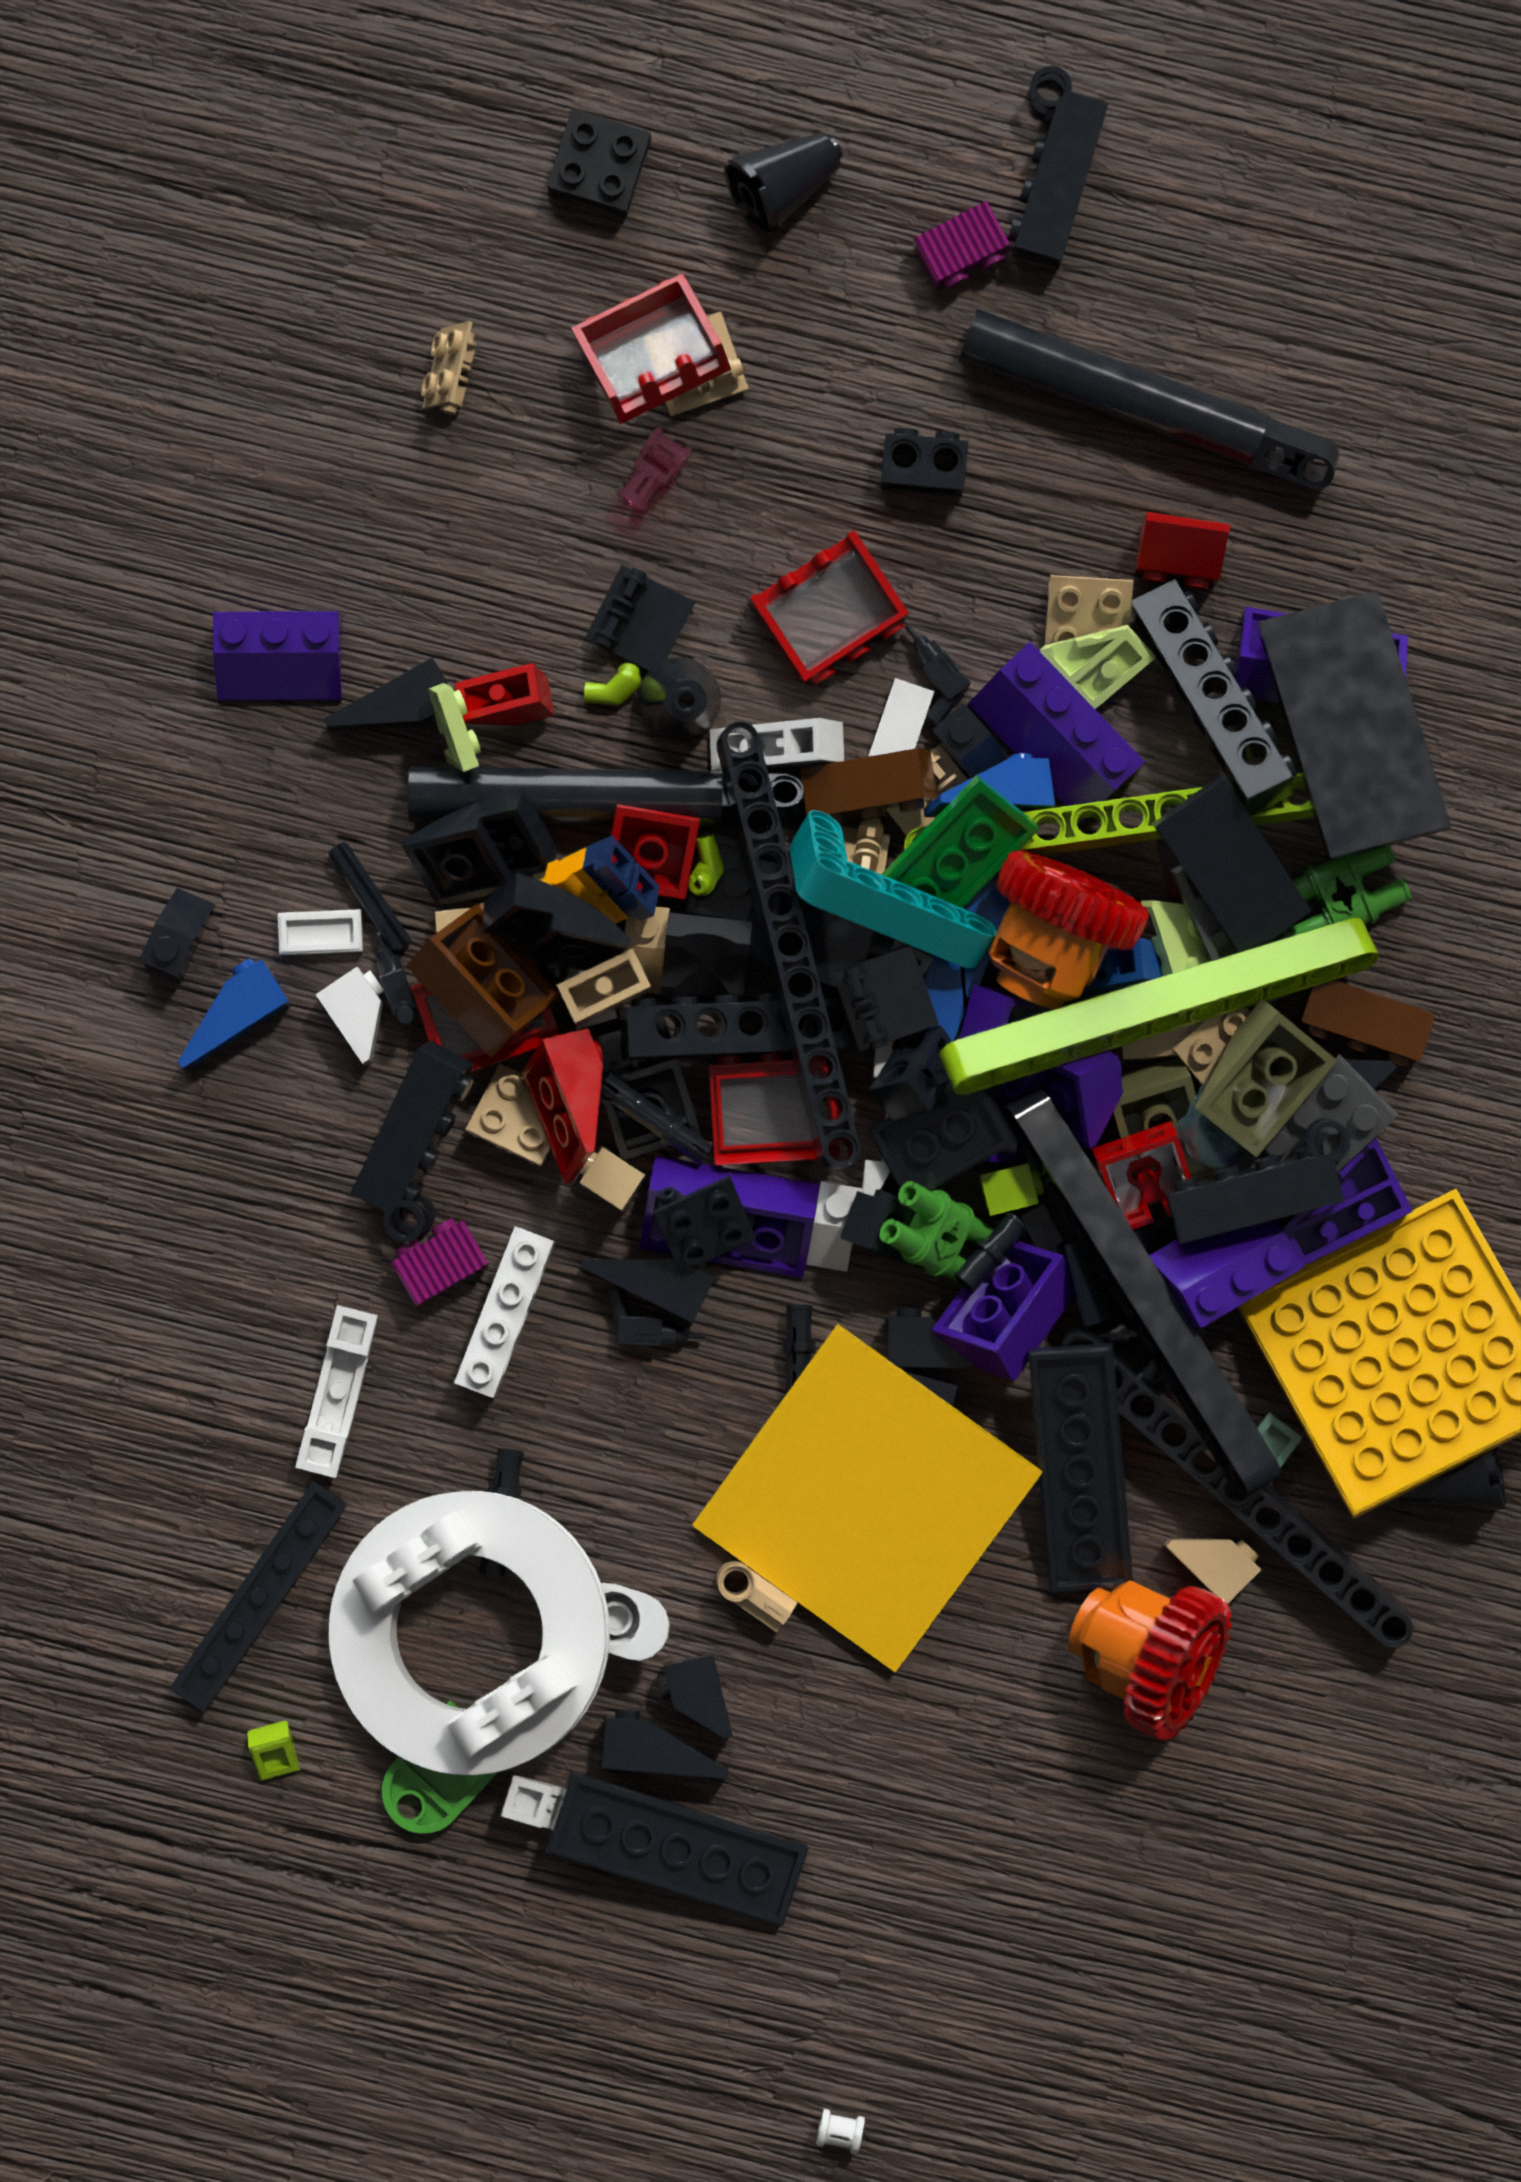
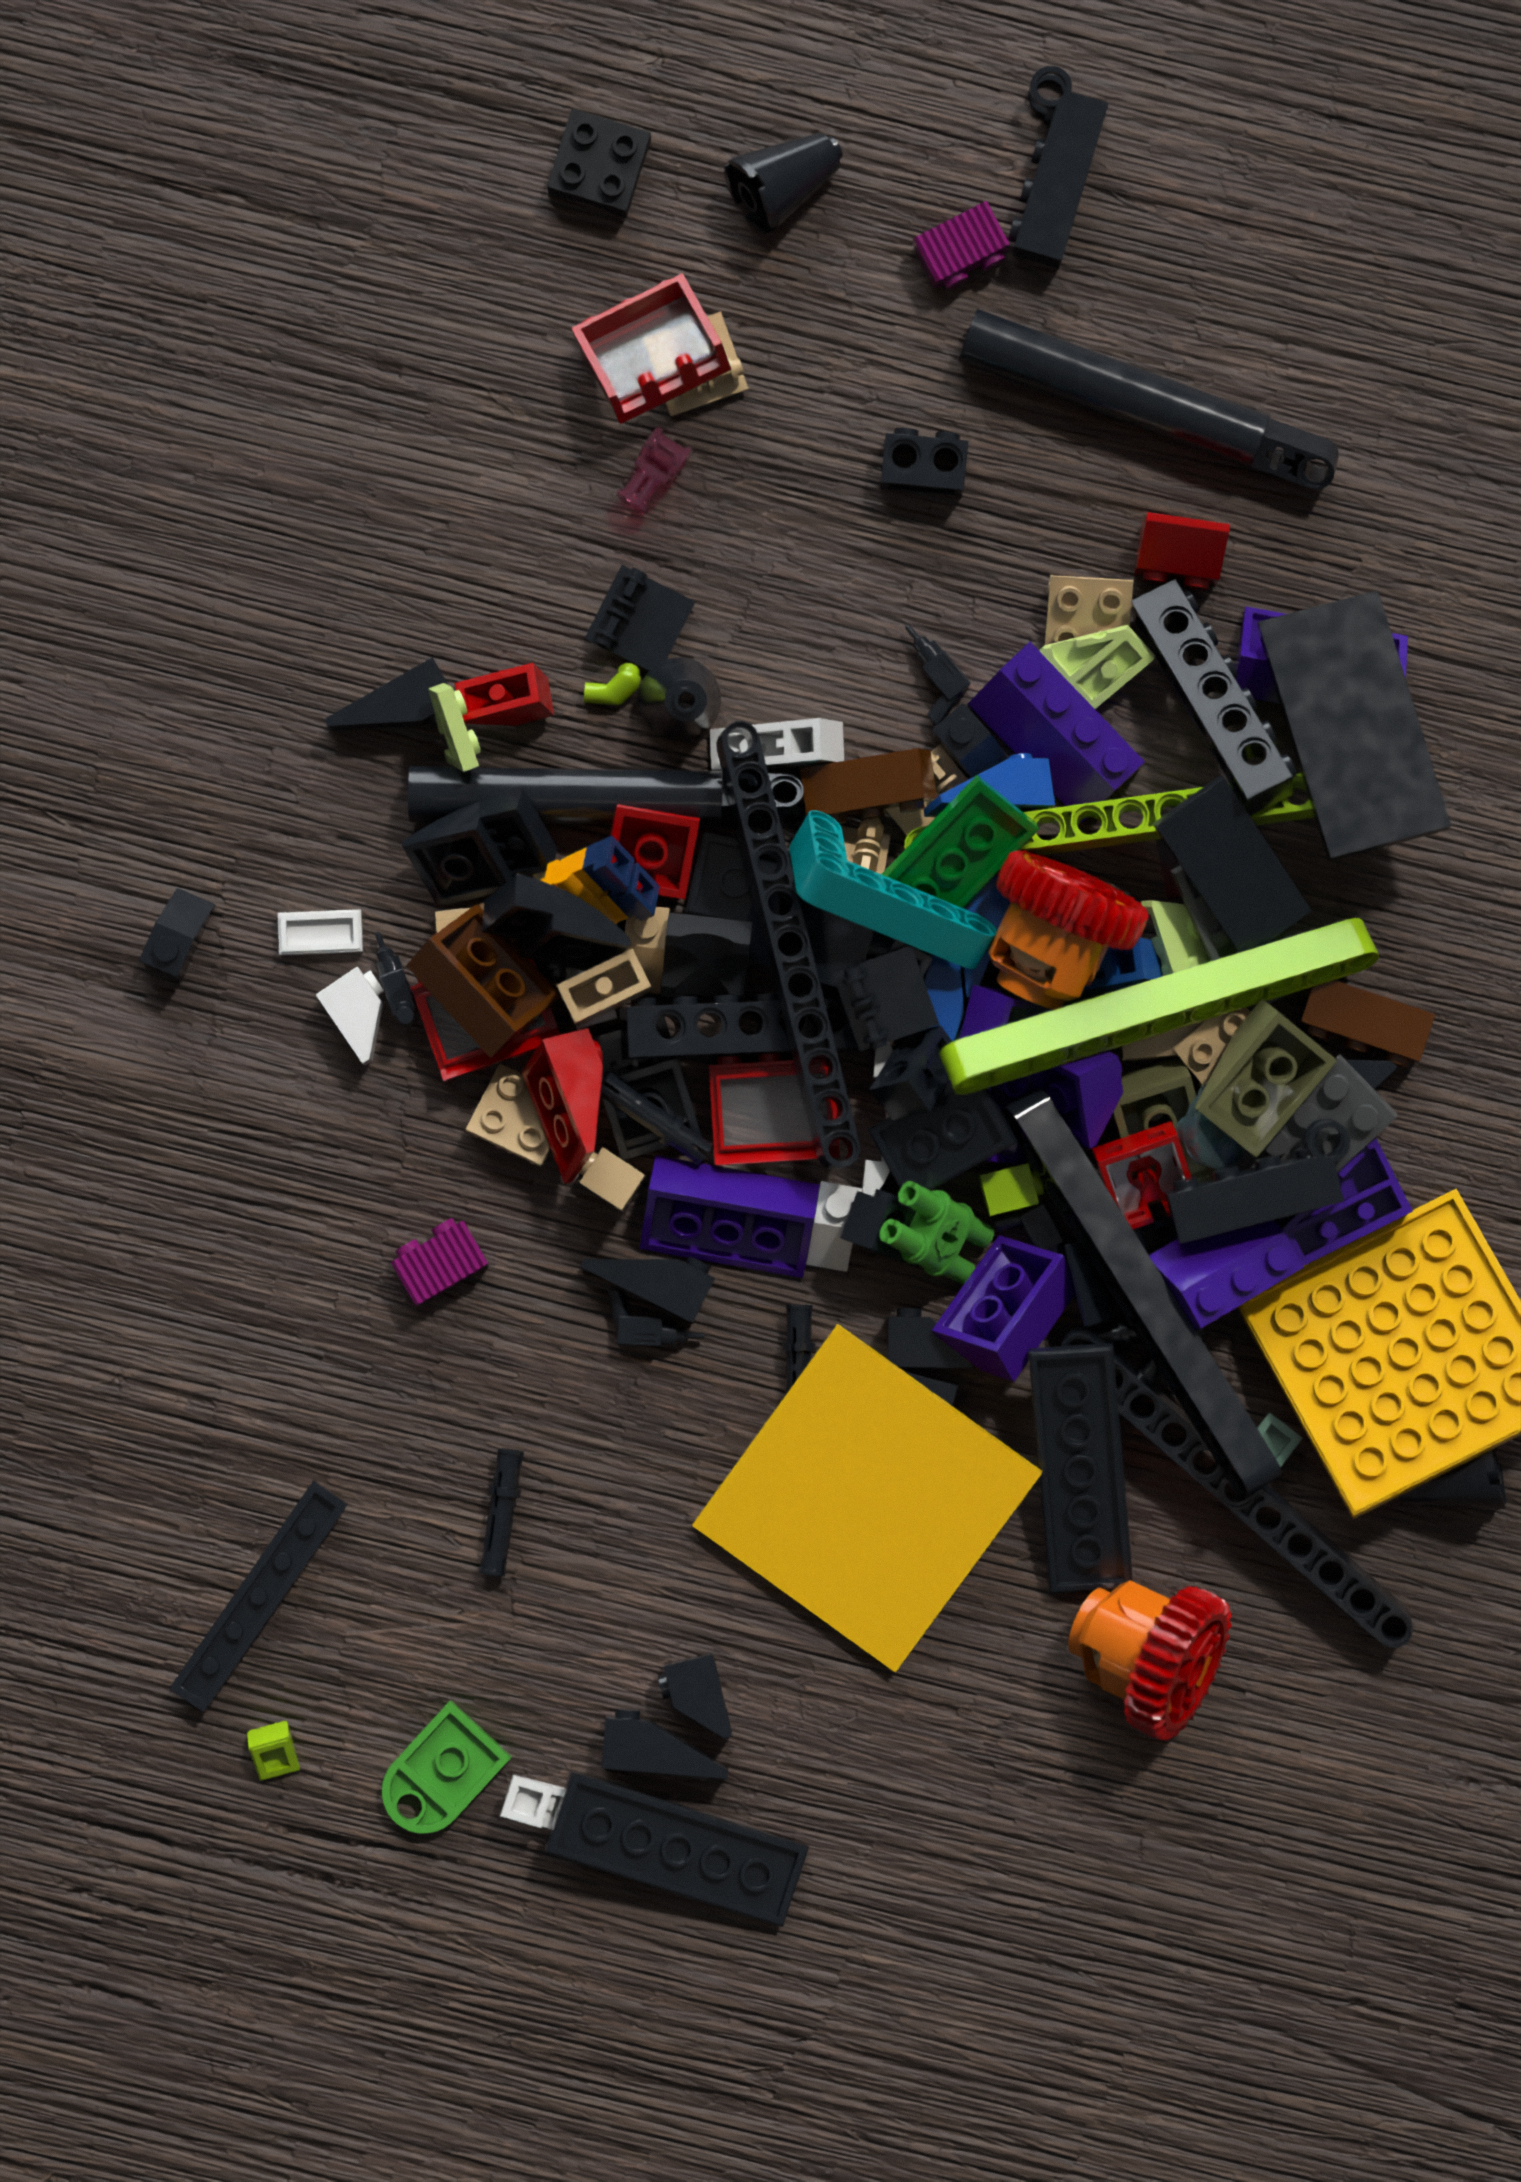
blue slope [177,958,291,1071] -> none
dark purple slope [213,611,342,701] -> none
white slope [295,1305,378,1478] -> none
black axle [328,841,411,952] -> none
white piece [329,1491,610,1775] -> none
black hinge [351,1041,474,1242] -> none
tan hinge [421,321,477,415] -> none
white brick [454,1226,556,1398] -> none
white piece [601,1583,670,1660] -> none
black hinge [653,1175,756,1274] -> none
lime arm [688,834,724,896] -> none
tan piece [716,1561,797,1632] -> none
clear window [749,529,909,685] -> none
white bush [816,2108,865,2155] -> none
white tile [868,678,934,757] -> none
black pin [954,1212,1028,1292] -> none
tan slope [1163,1538,1261,1603] -> none
bright green pin [1288,846,1412,936] -> none

